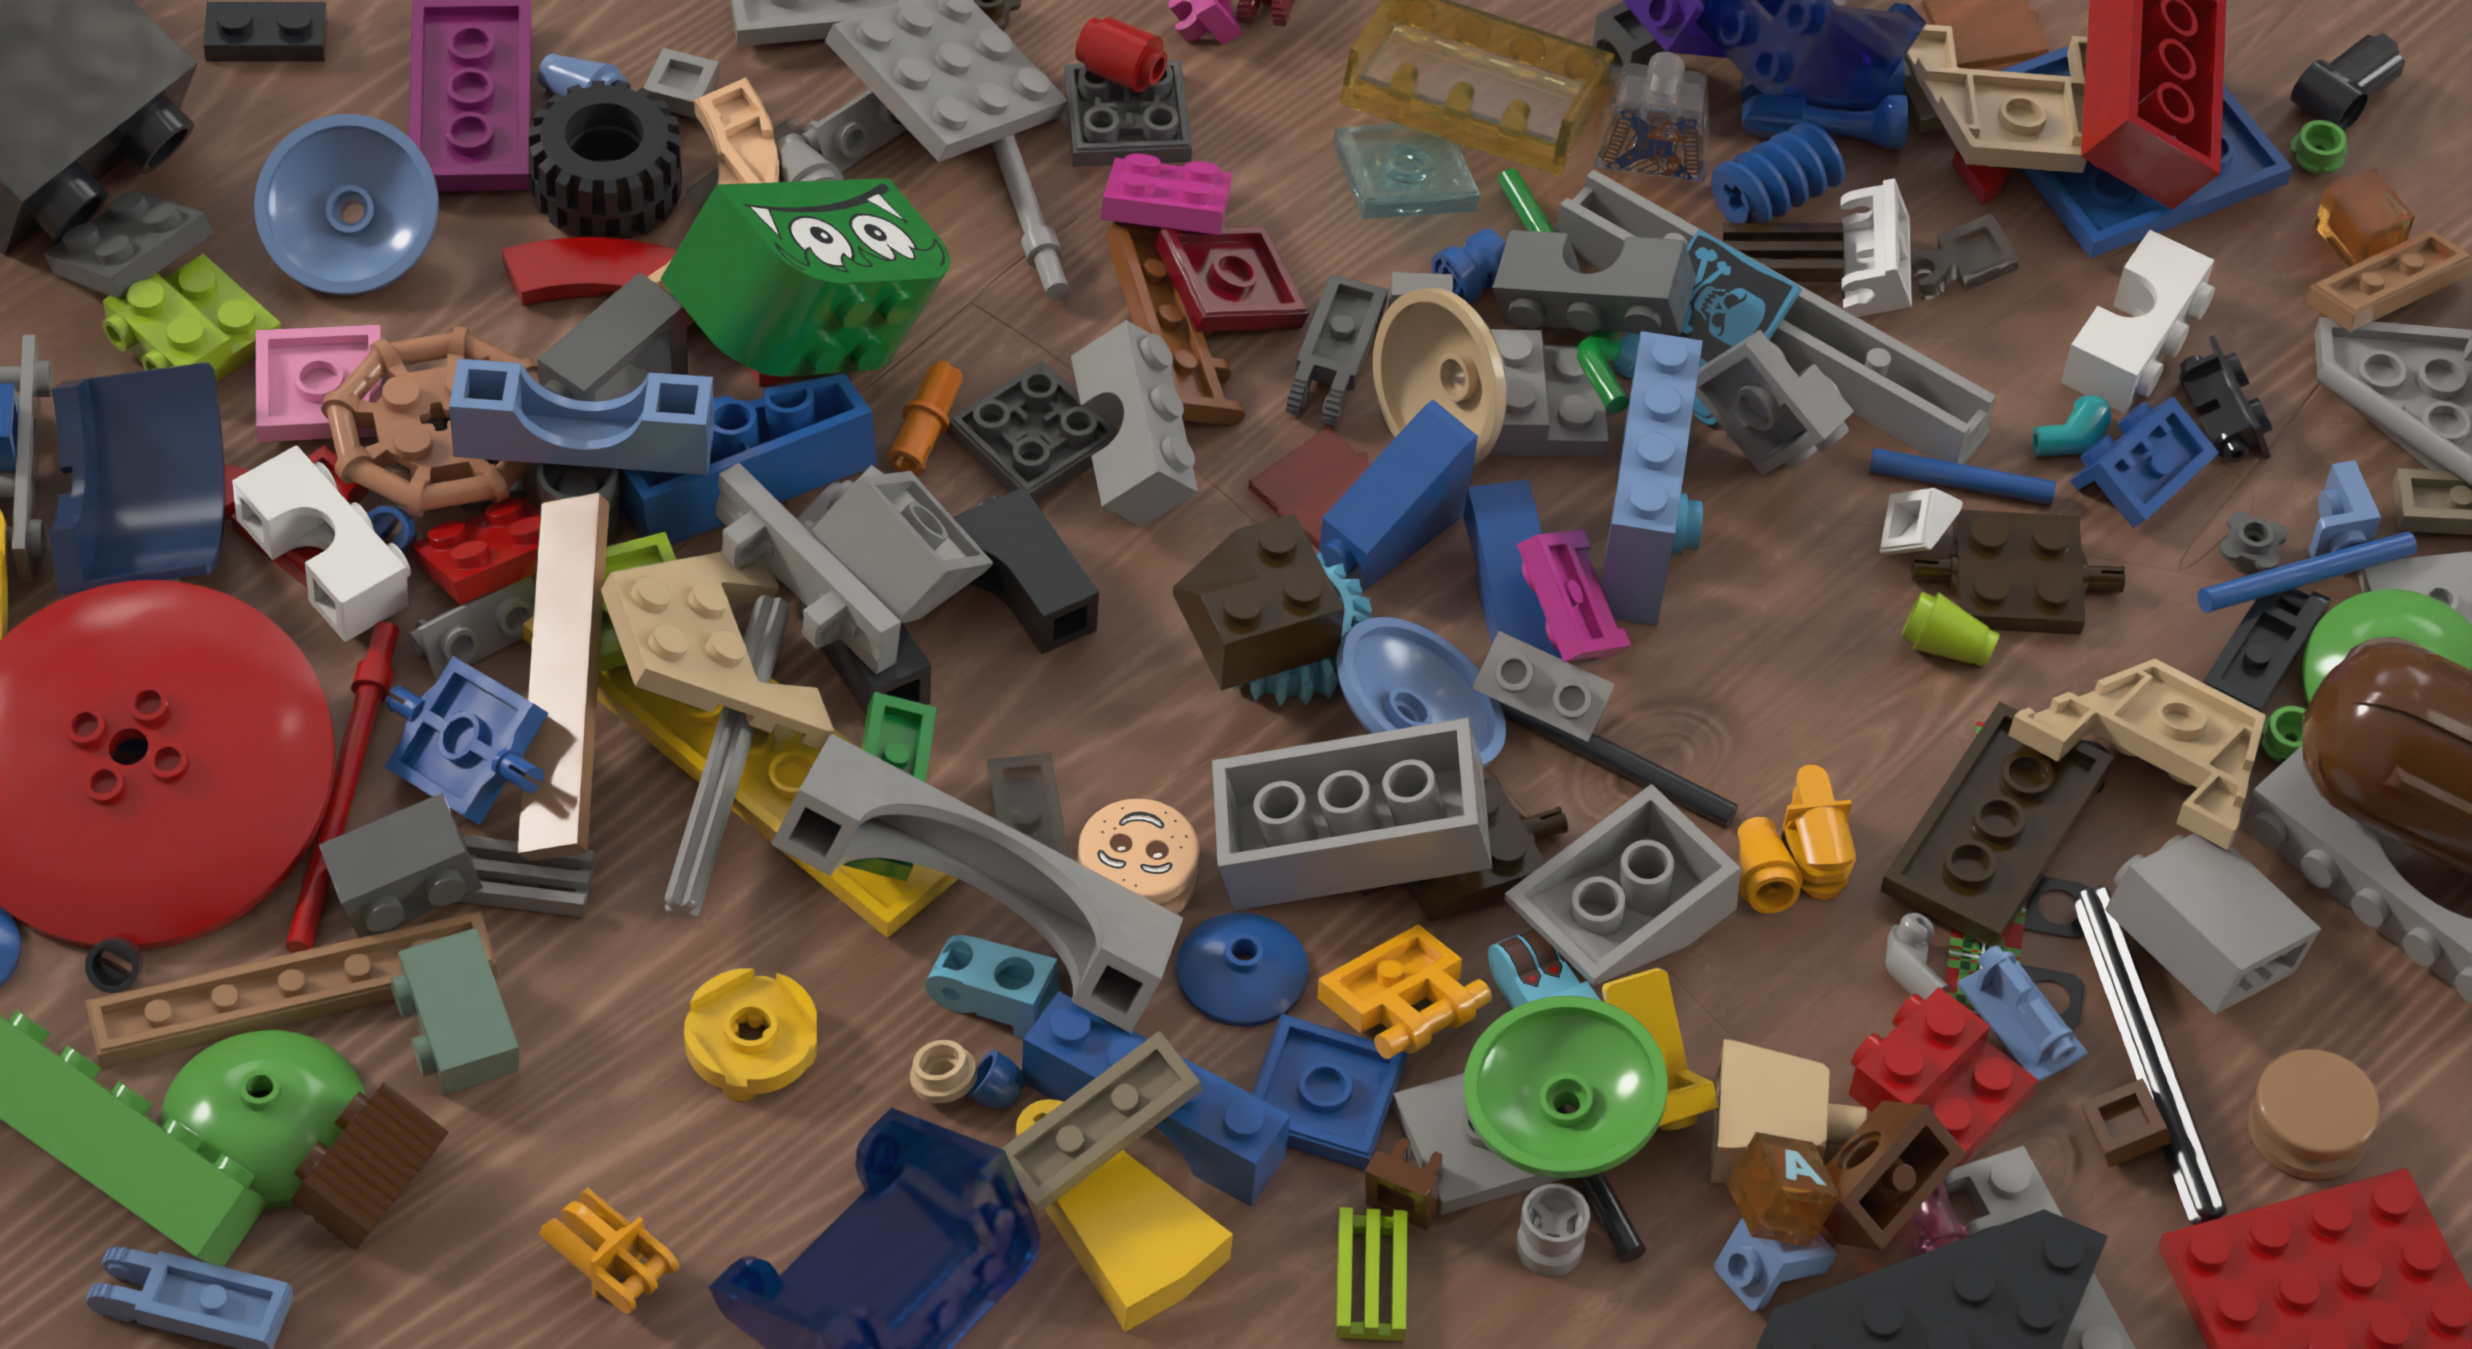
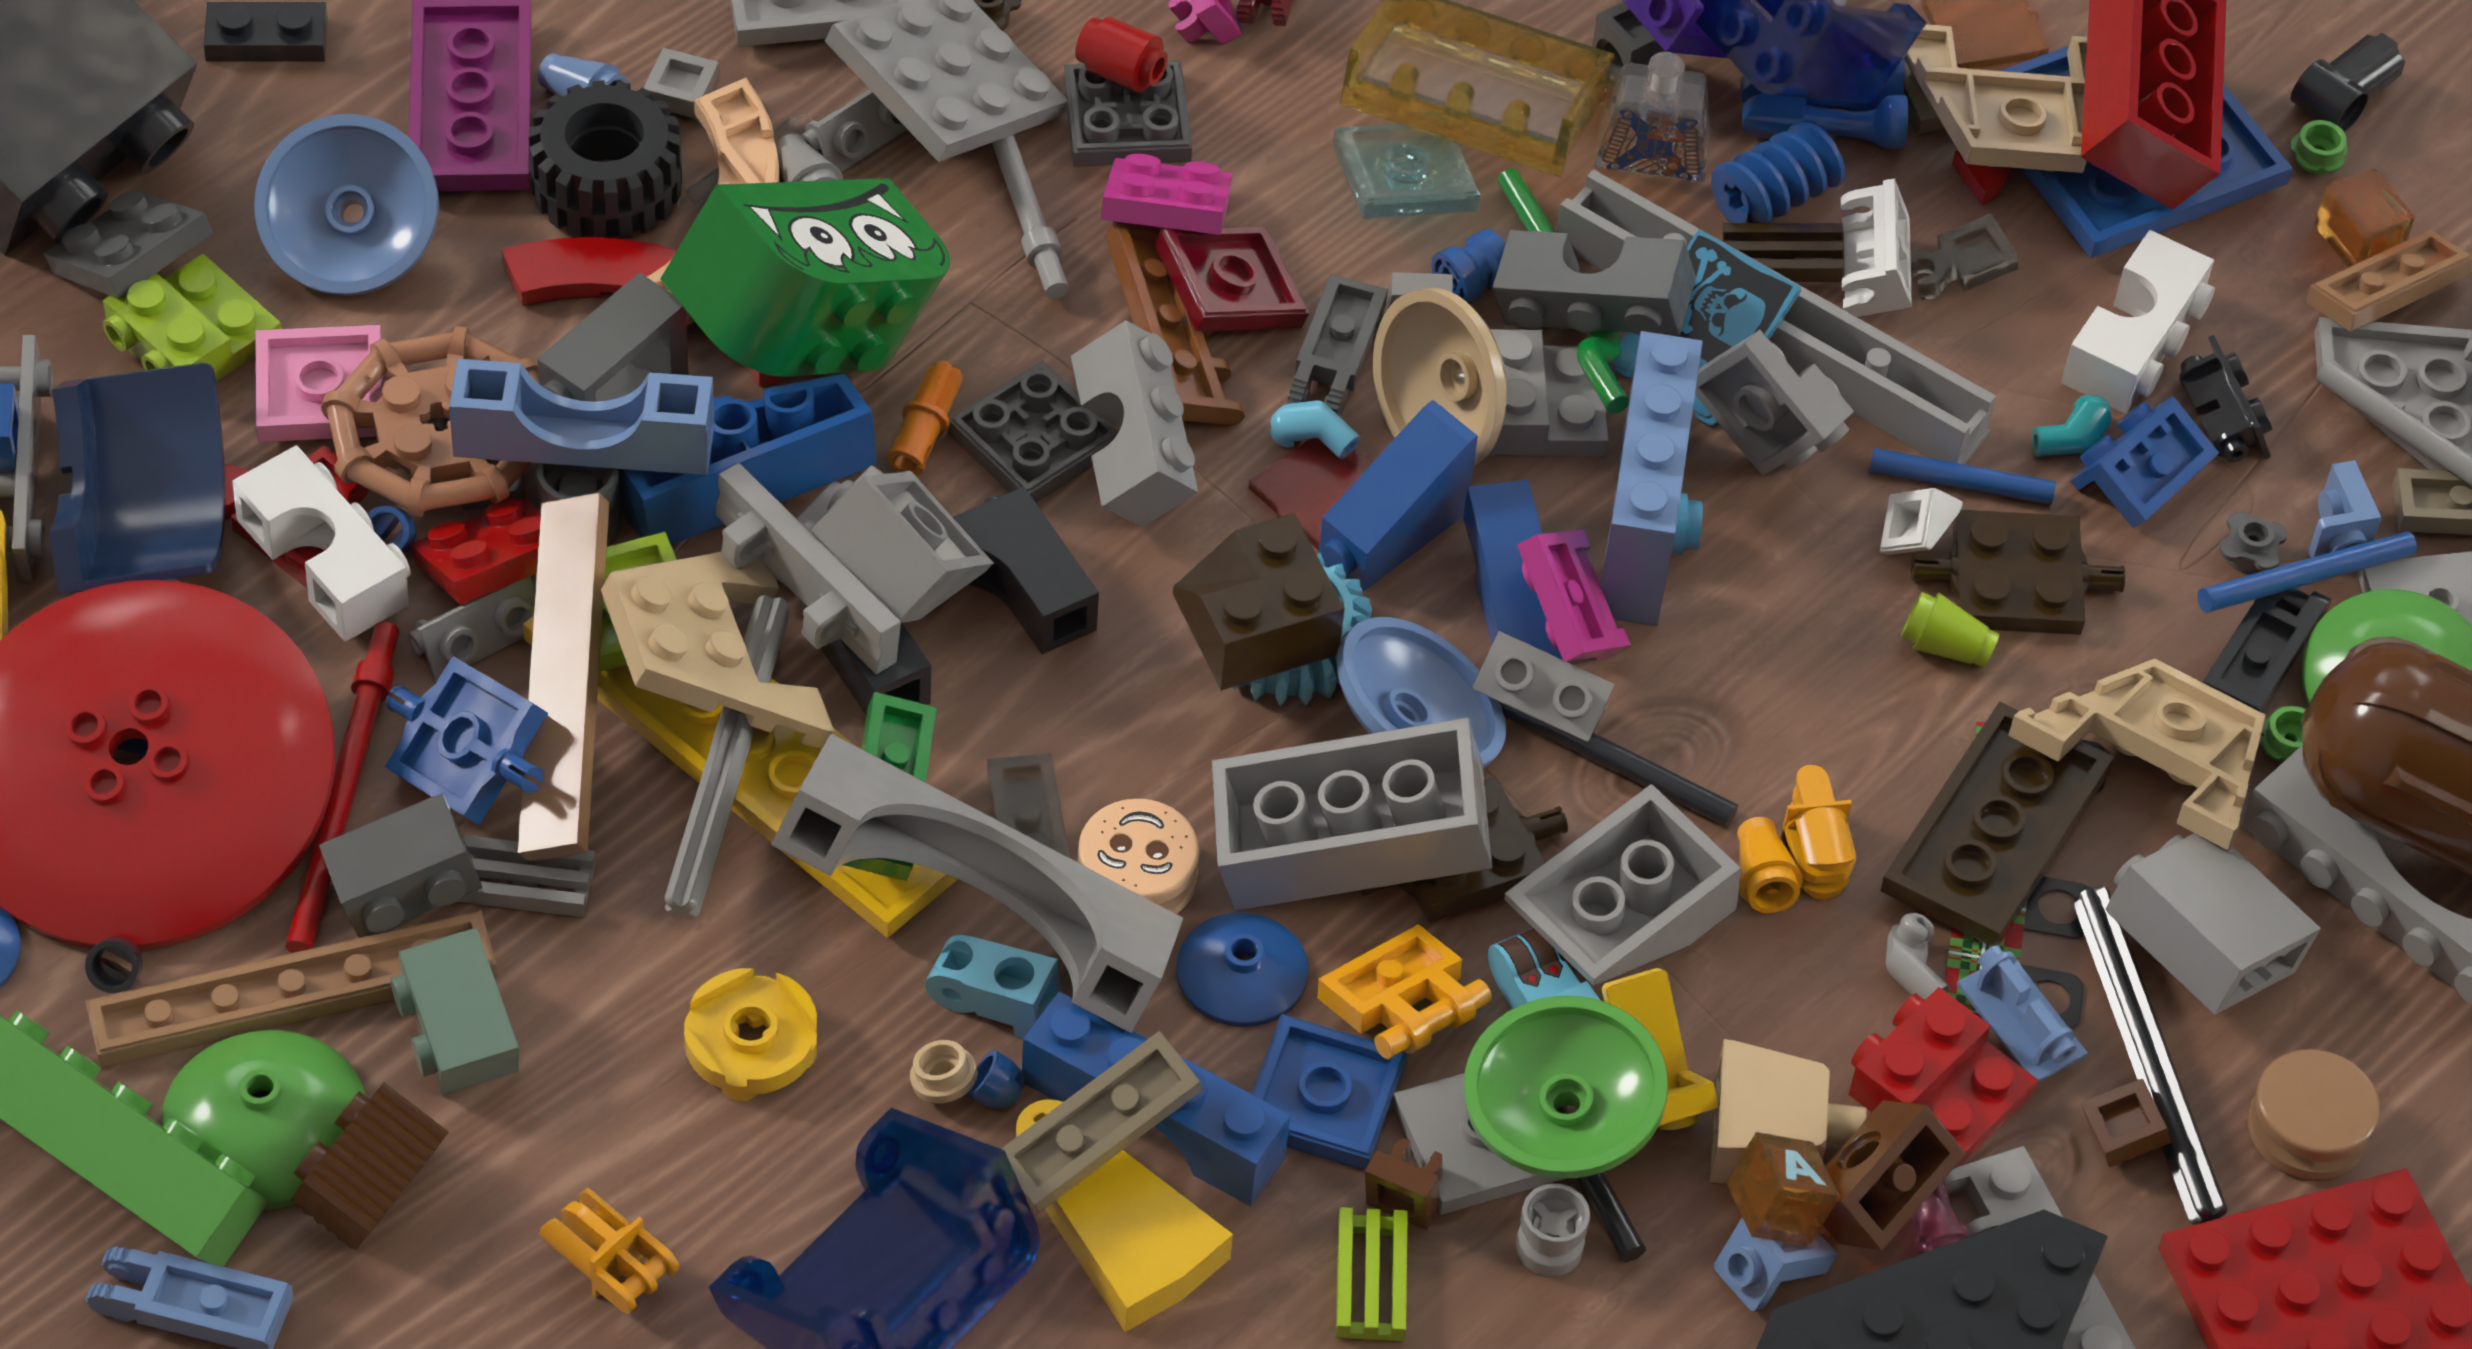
none -> medium azure arm [1270,400,1361,459]

